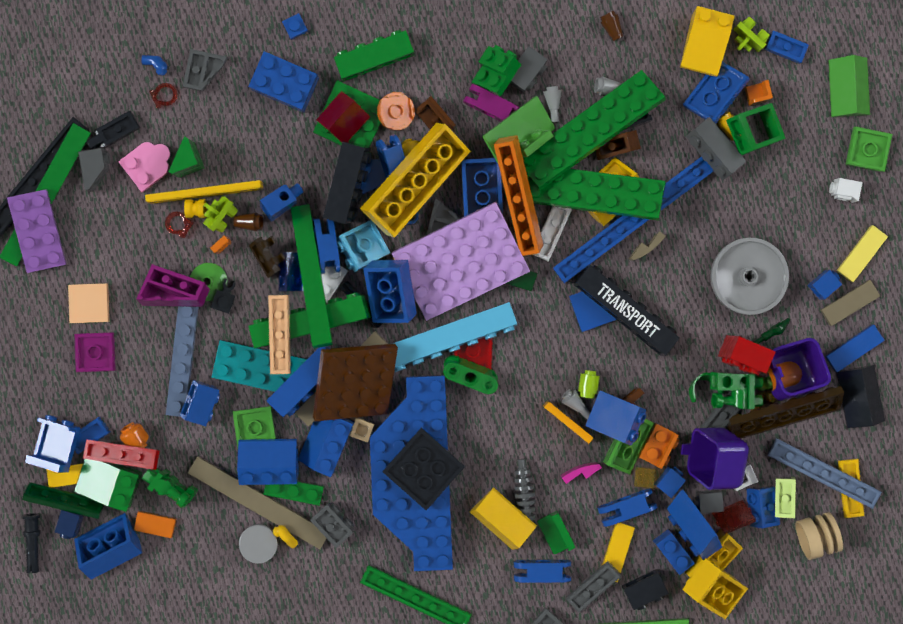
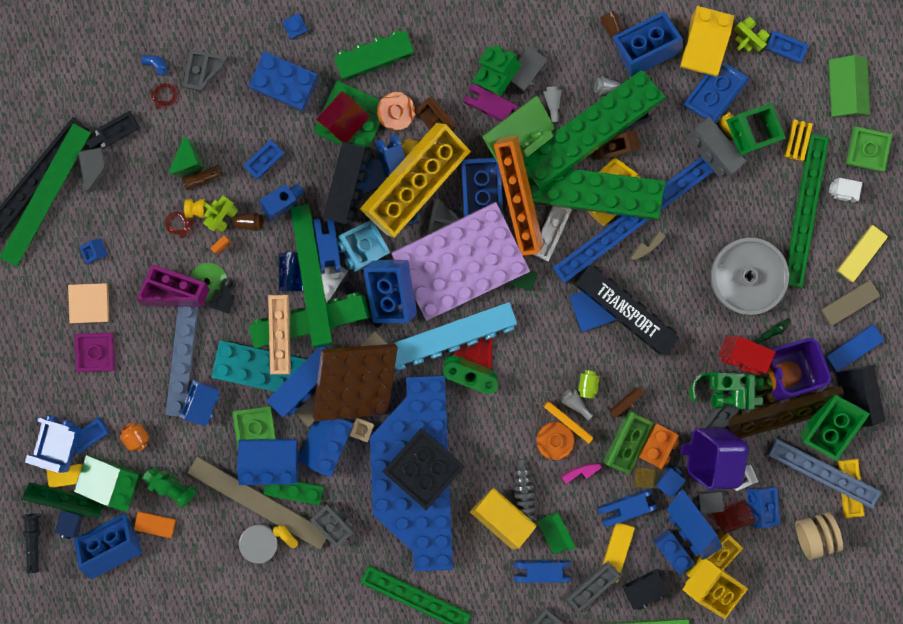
medium lavender plate [7,189,66,273] -> none
plate [83,439,160,470] -> none
bright pink plate [118,142,170,192] -> none
yellow tile [145,180,263,204] -> none
dark brown plate [249,236,286,278] -> none
blue panel [585,391,646,445] -> none
orange panel [745,80,773,106] -> none
yellowish green panel [775,477,796,518] -> none
blue brick [807,270,842,300] -> none
none -> blue slope [80,238,108,265]
none -> reddish brown pin [182,165,223,190]
none -> blue plate [243,140,285,180]
none -> orange tile [536,422,574,460]
none -> blue slope [613,11,683,77]
none -> yellow tile [784,119,813,162]
none -> green tile [786,134,829,288]
none -> green slope [800,394,870,461]

